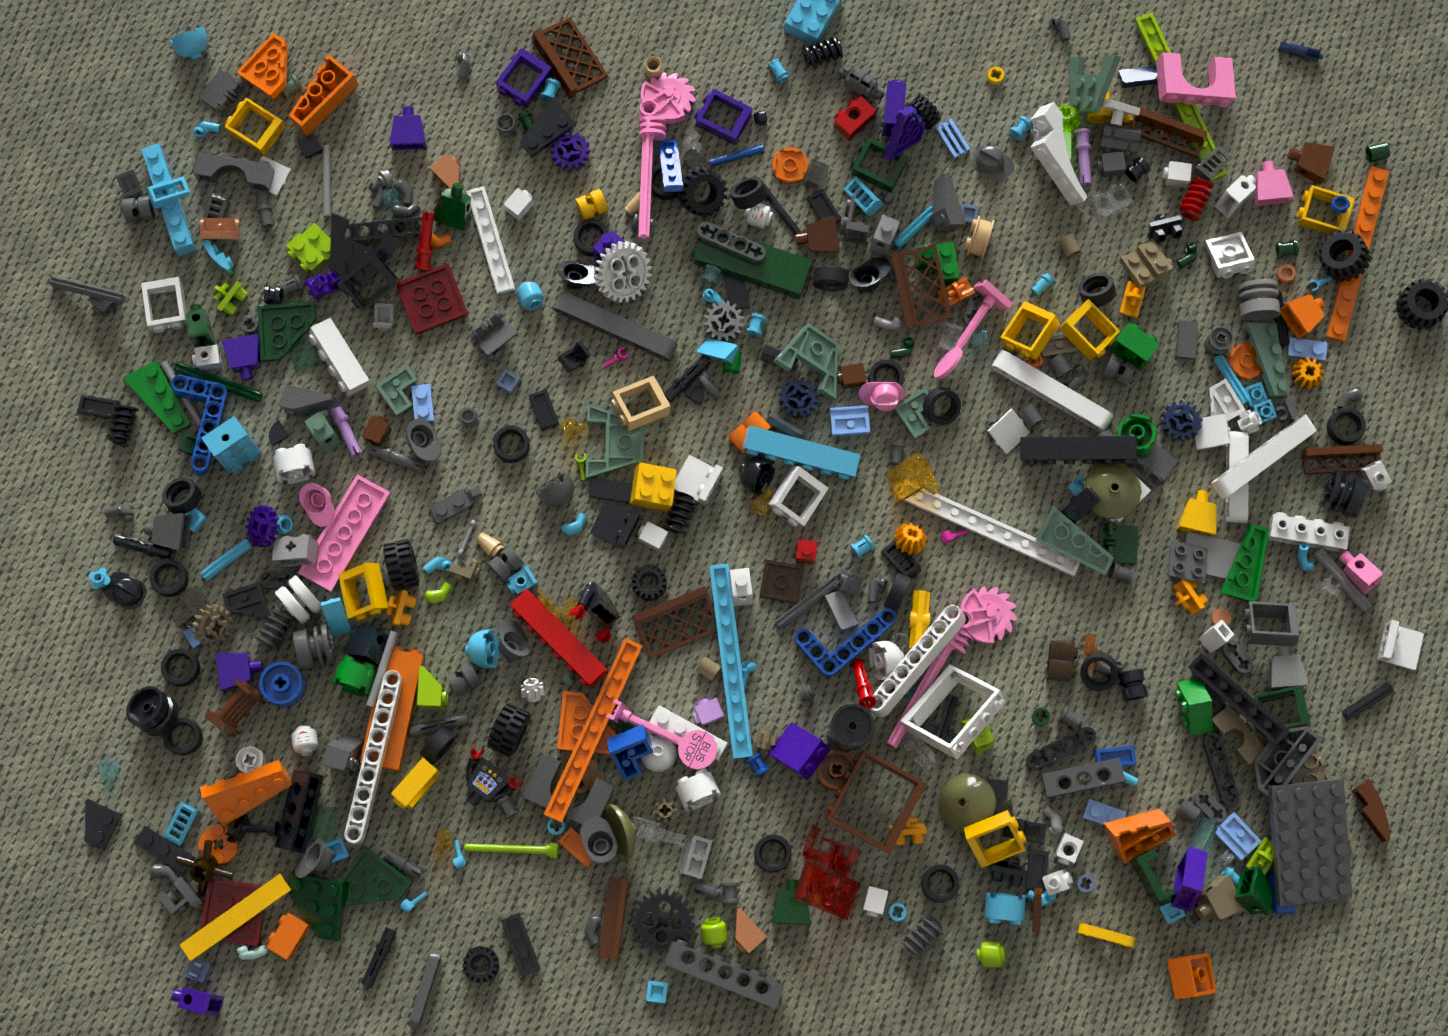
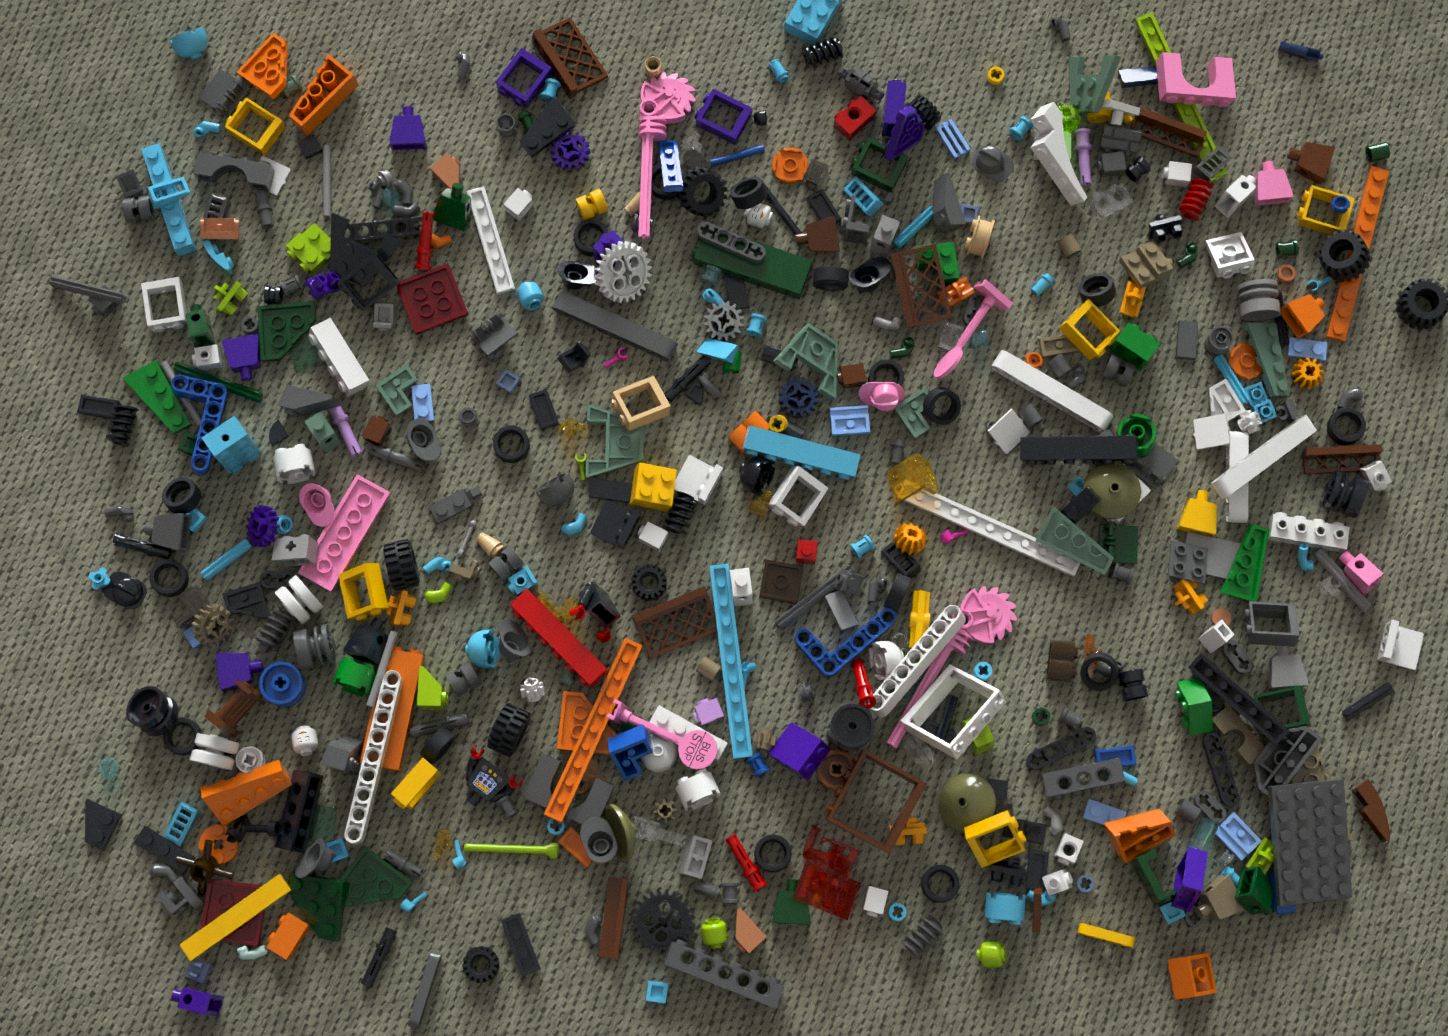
black tyre [161,649,200,687] -> none
medium azure slope [321,597,352,637] -> none
yellow window [1000,301,1060,360] -> none
dark blue gear [1160,400,1203,442] -> none
none -> white wheel [190,733,239,771]
none -> red pin [725,834,768,893]
none -> yellow bush [768,415,788,432]
none -> medium azure bush [973,662,992,681]

